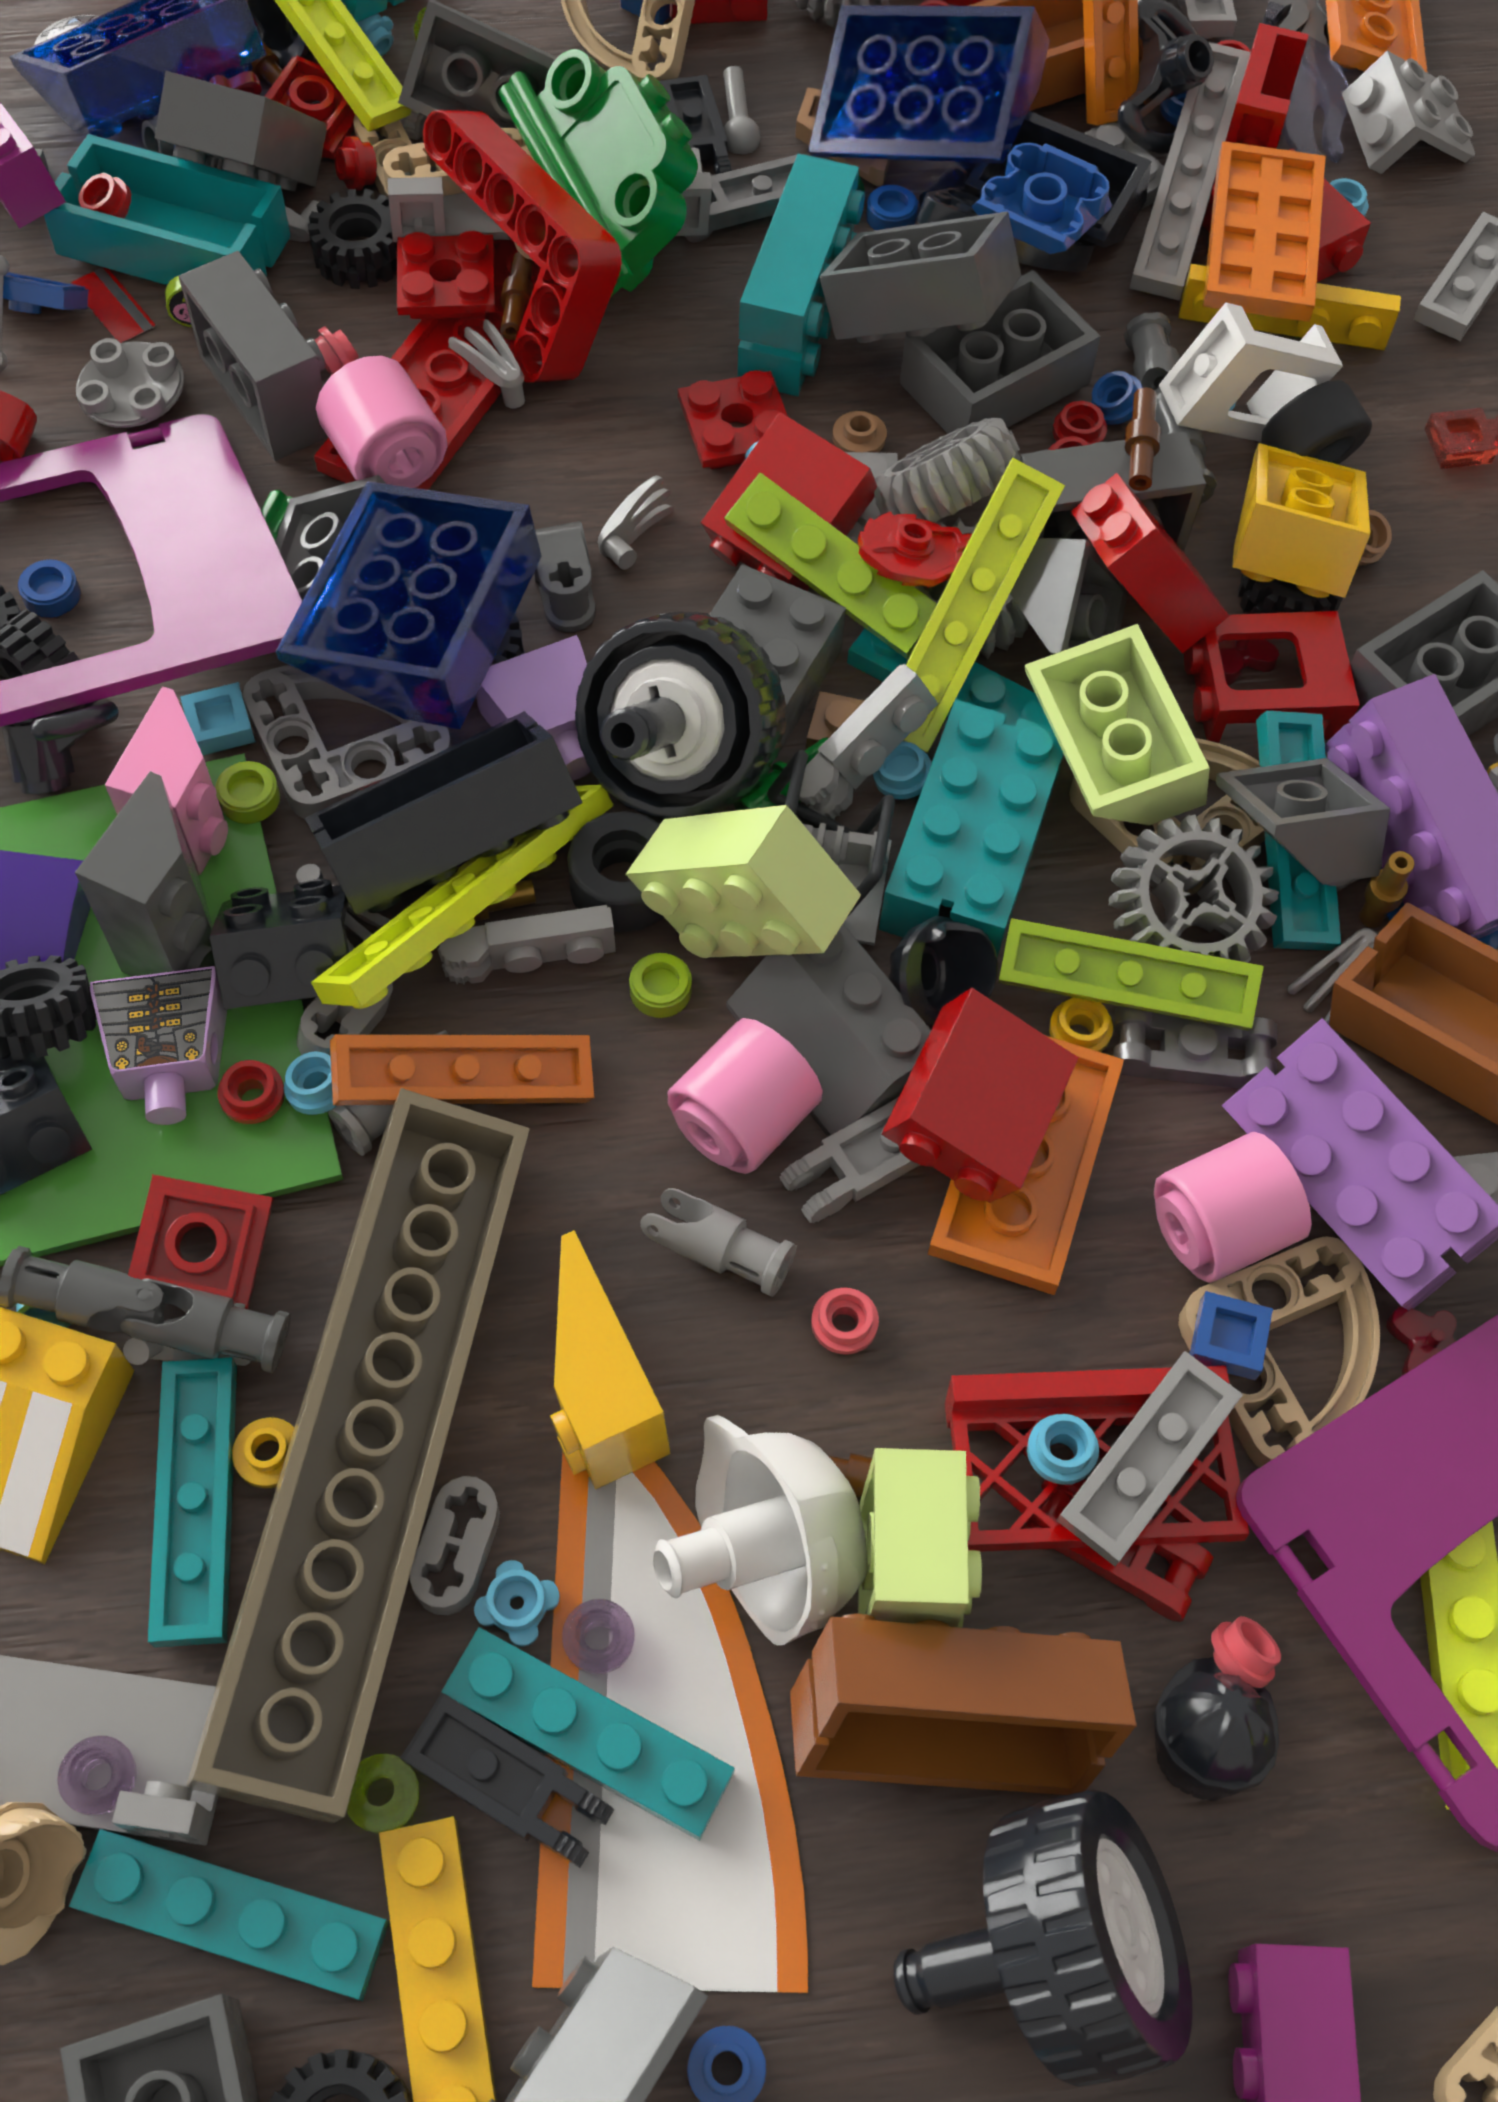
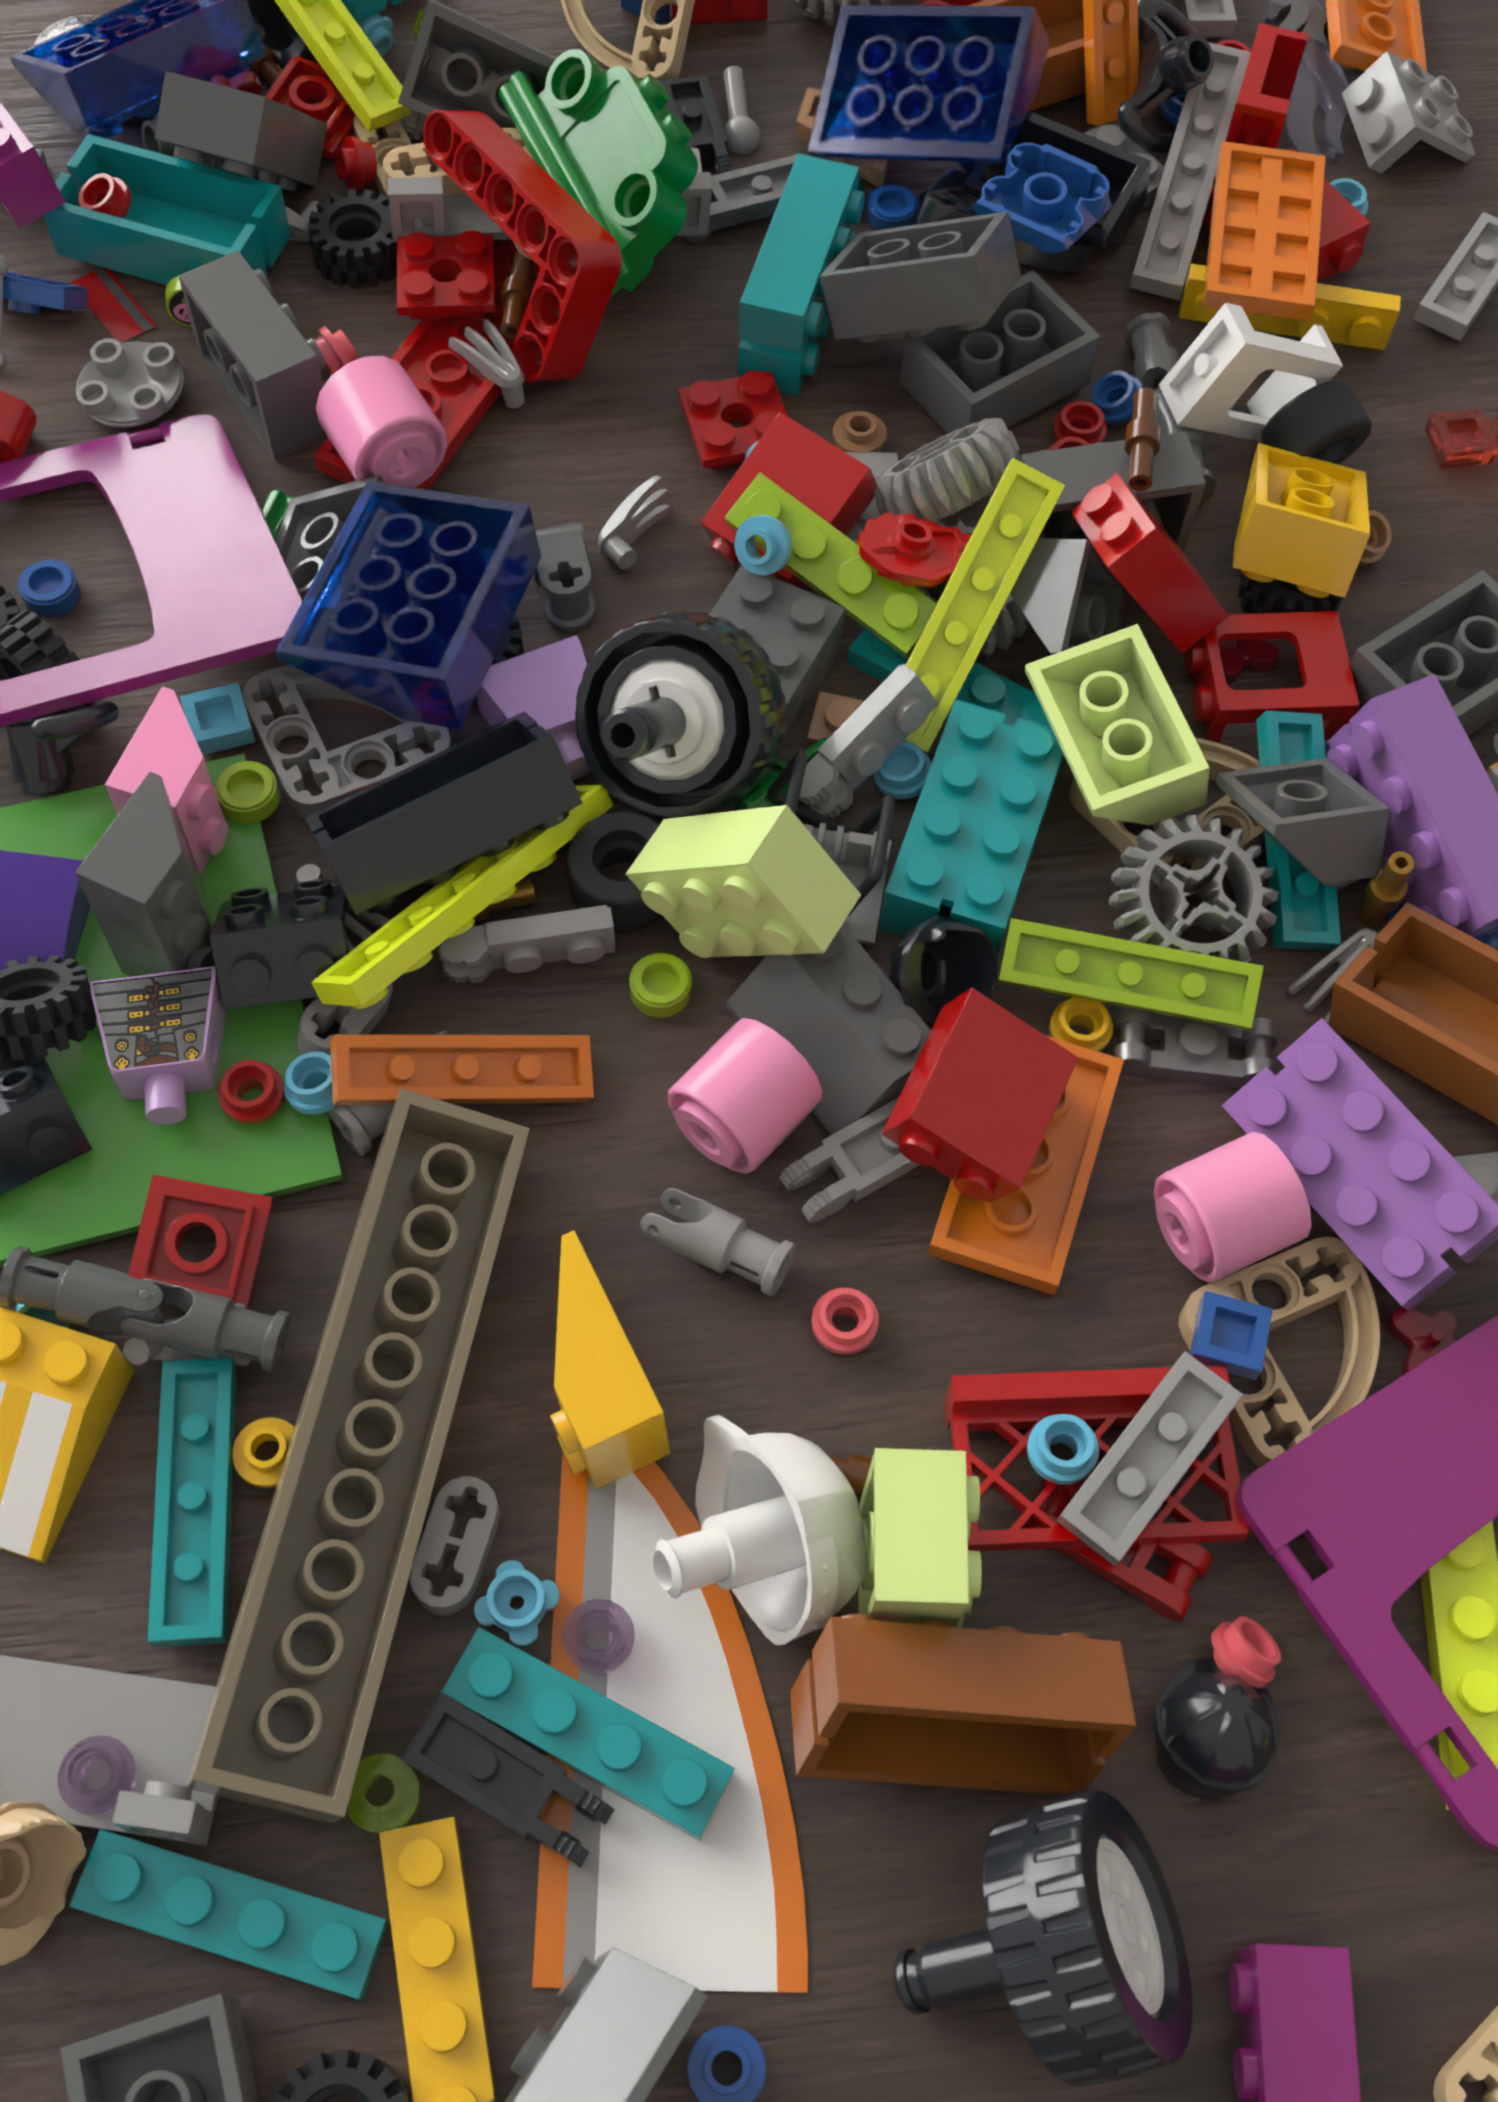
none -> medium azure plate [735,515,792,576]

